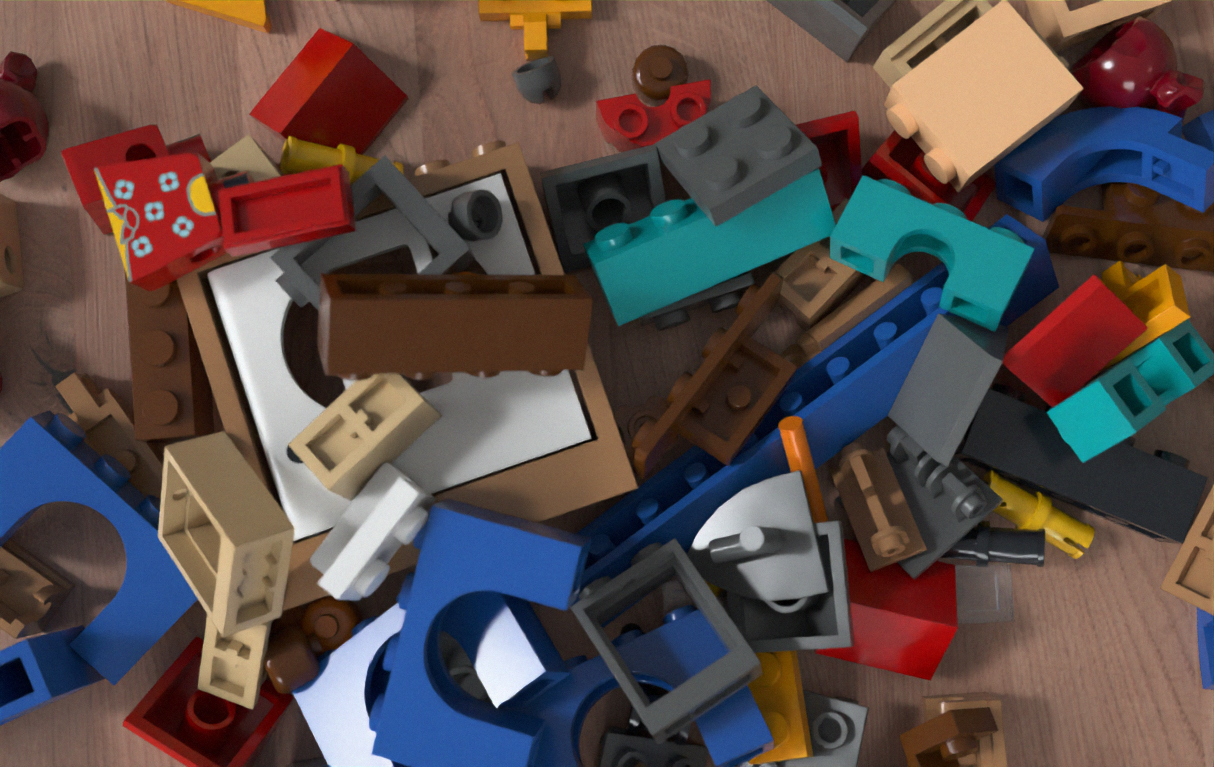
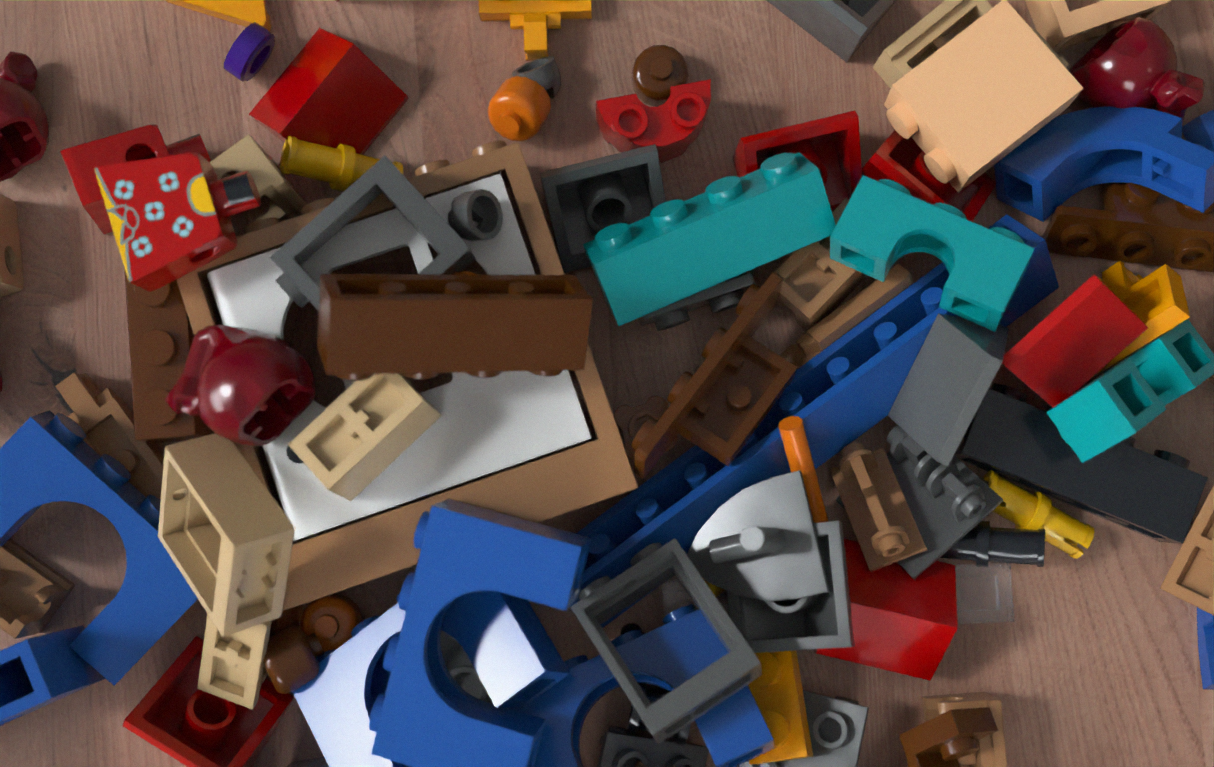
red tile [218,164,356,257] -> none
white bracket [310,463,436,600] -> none
dark grey plate [655,85,822,227] -> none
none -> dark red piece [165,325,316,446]
none -> dark purple tile [224,22,275,82]
none -> orange piece [487,76,551,141]

